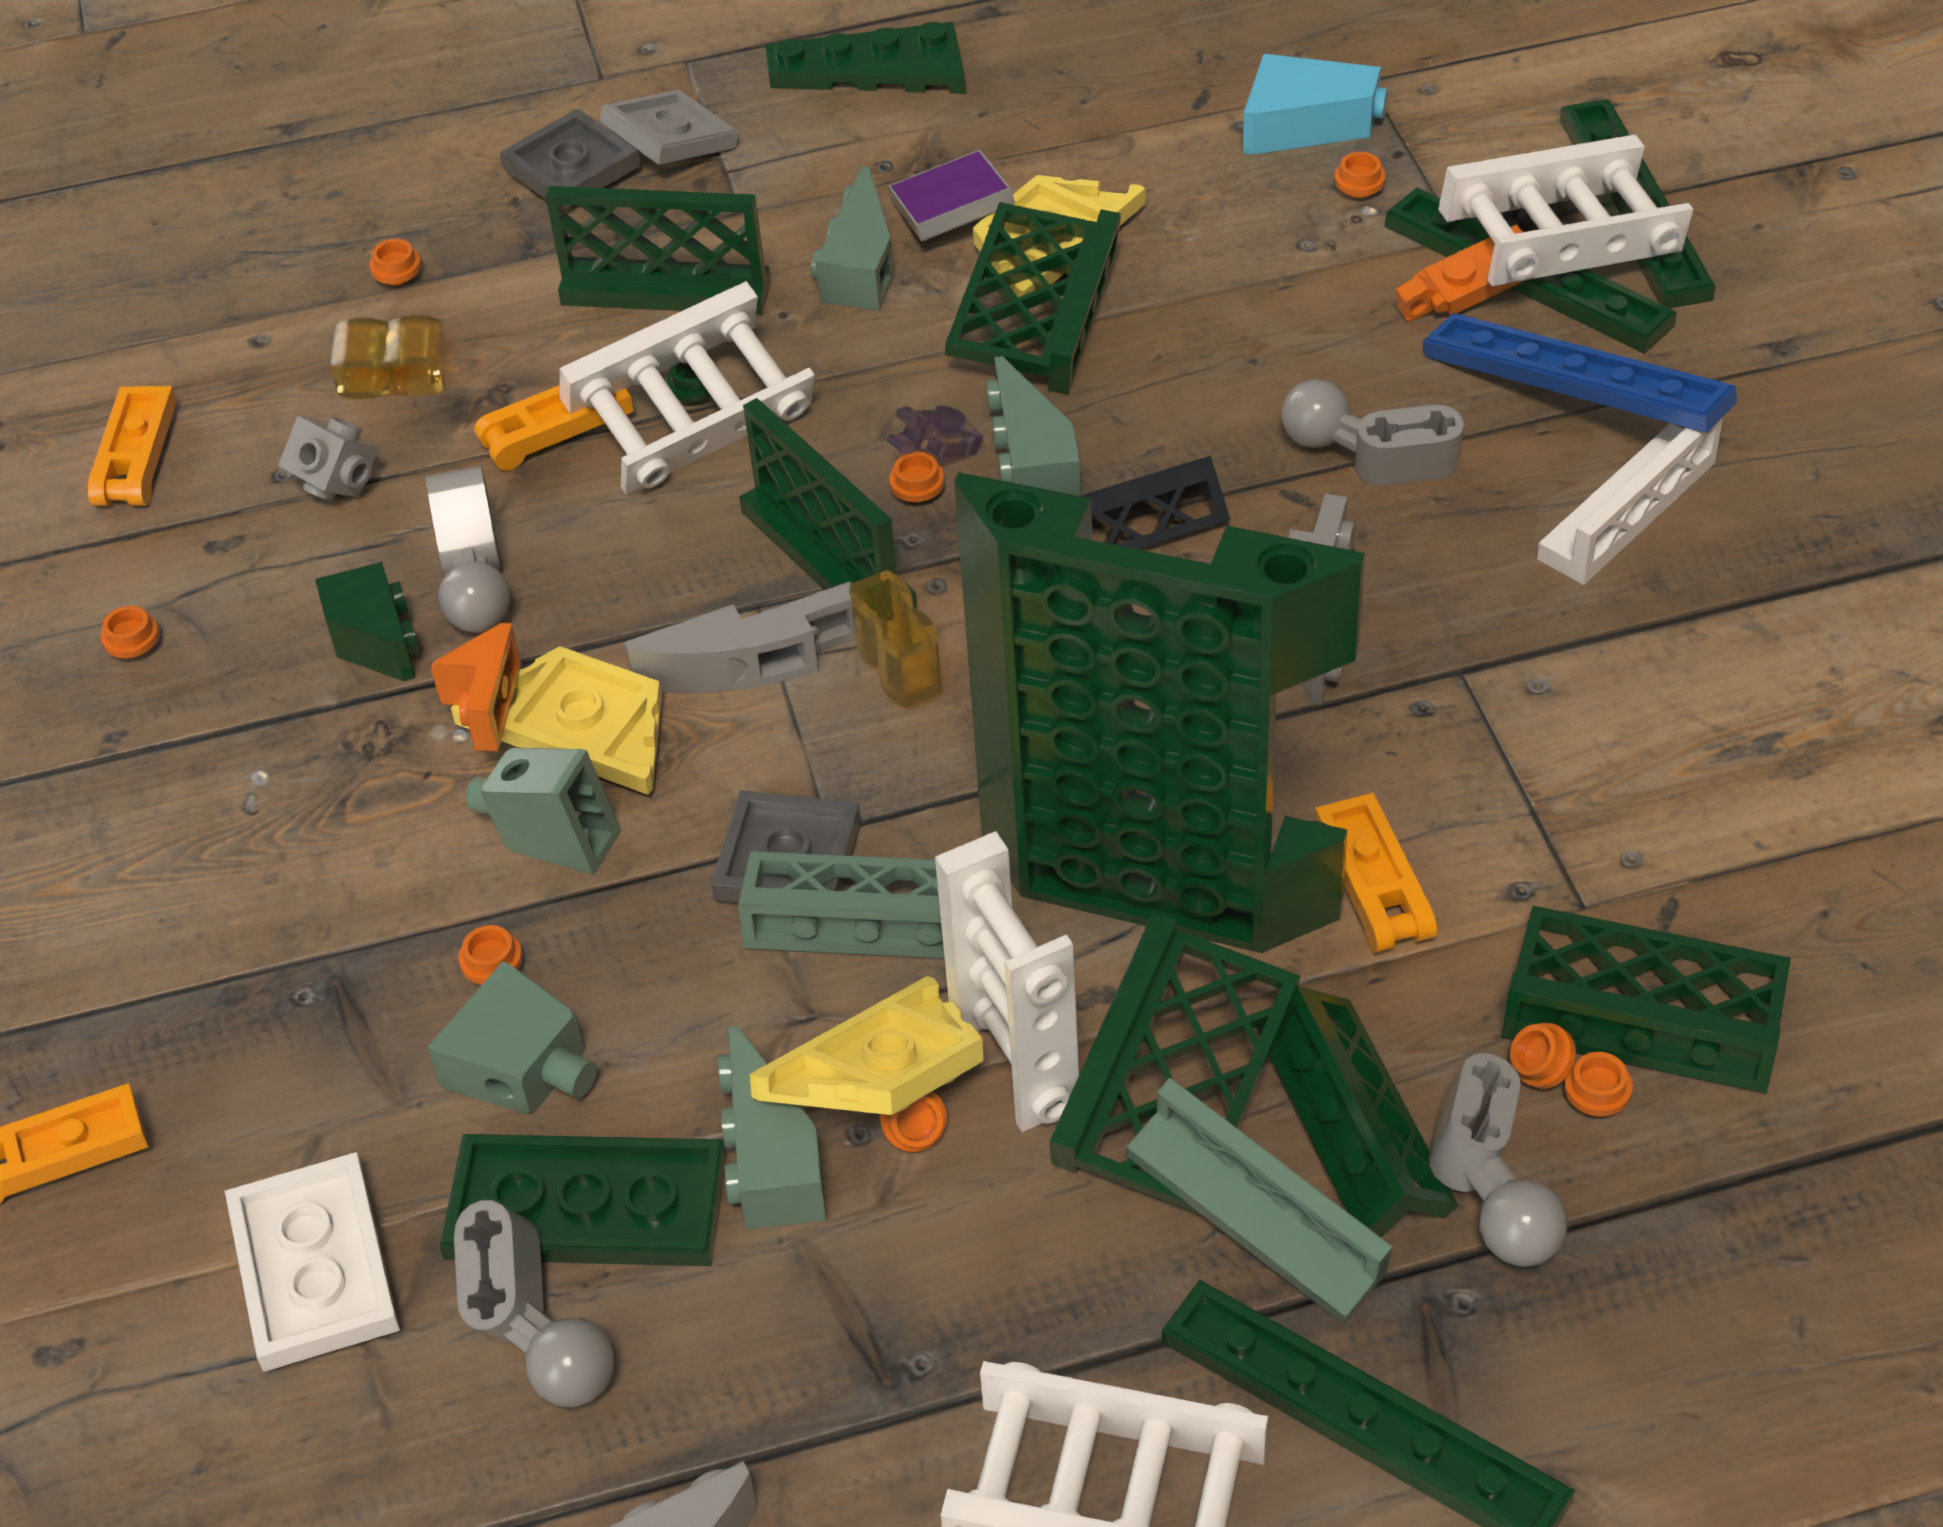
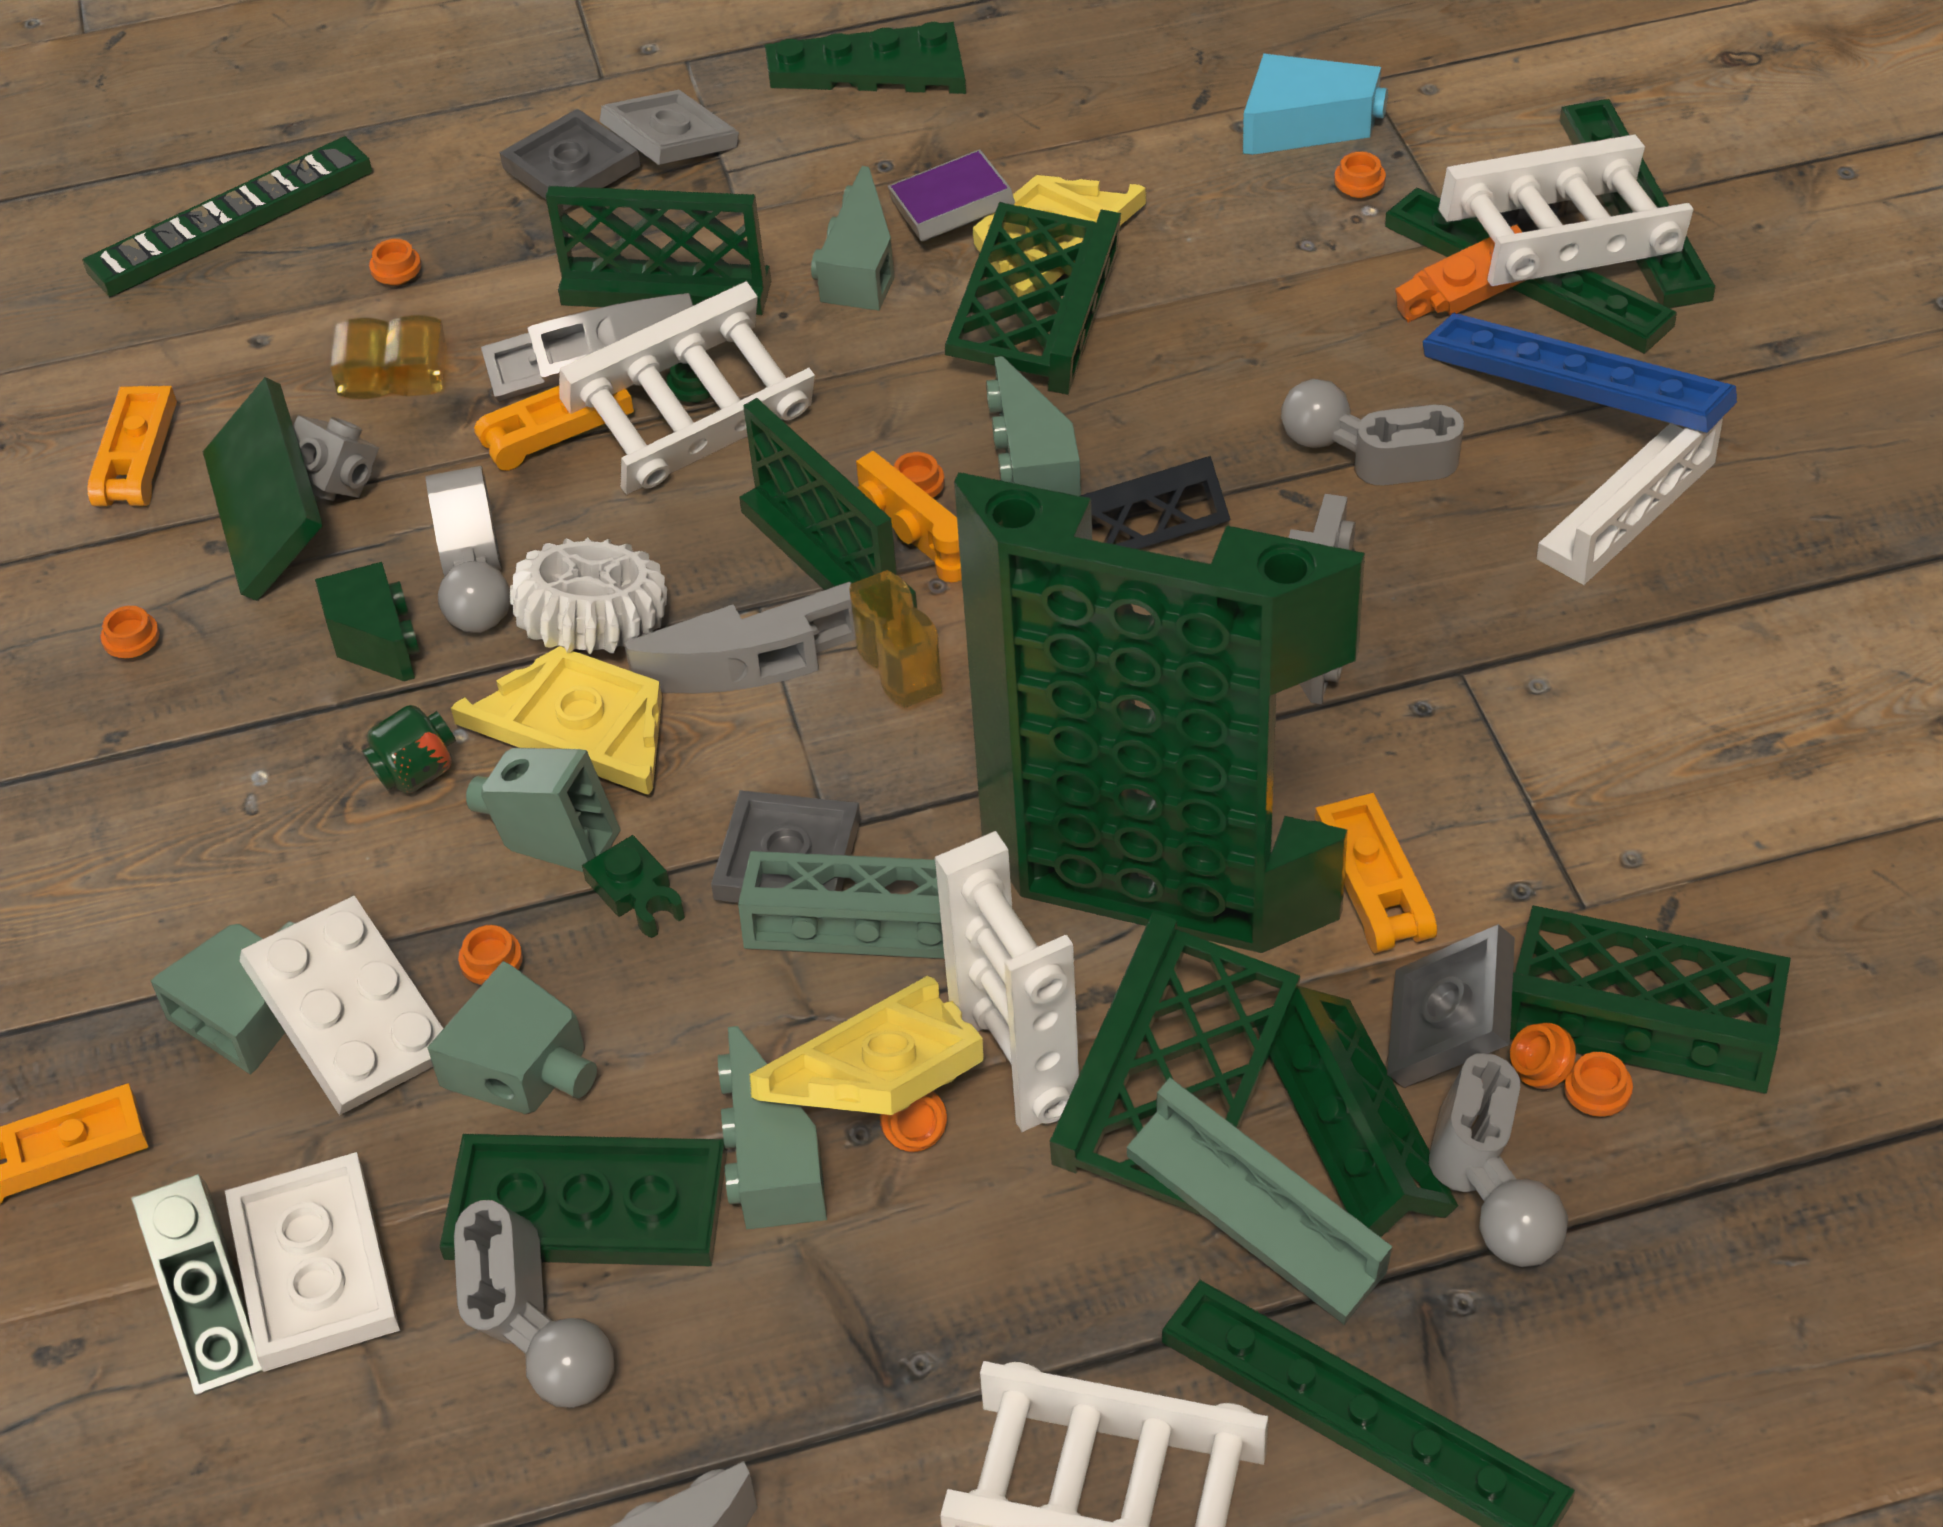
orange slope [431,623,521,752] -> none
plate [886,405,984,457] -> none
none -> dark green tile [82,136,373,297]
none -> slope [131,1174,263,1395]
none -> sand green torso [151,921,295,1075]
none -> dark green tile [203,377,323,601]
none -> white plate [239,896,443,1115]
none -> dark green head [362,705,456,793]
none -> light grey slope [481,293,693,401]
none -> white gear [510,537,667,654]
none -> dark green plate [582,835,685,938]
none -> light orange plate [856,450,962,582]
none -> flat silver plate [1387,924,1515,1088]

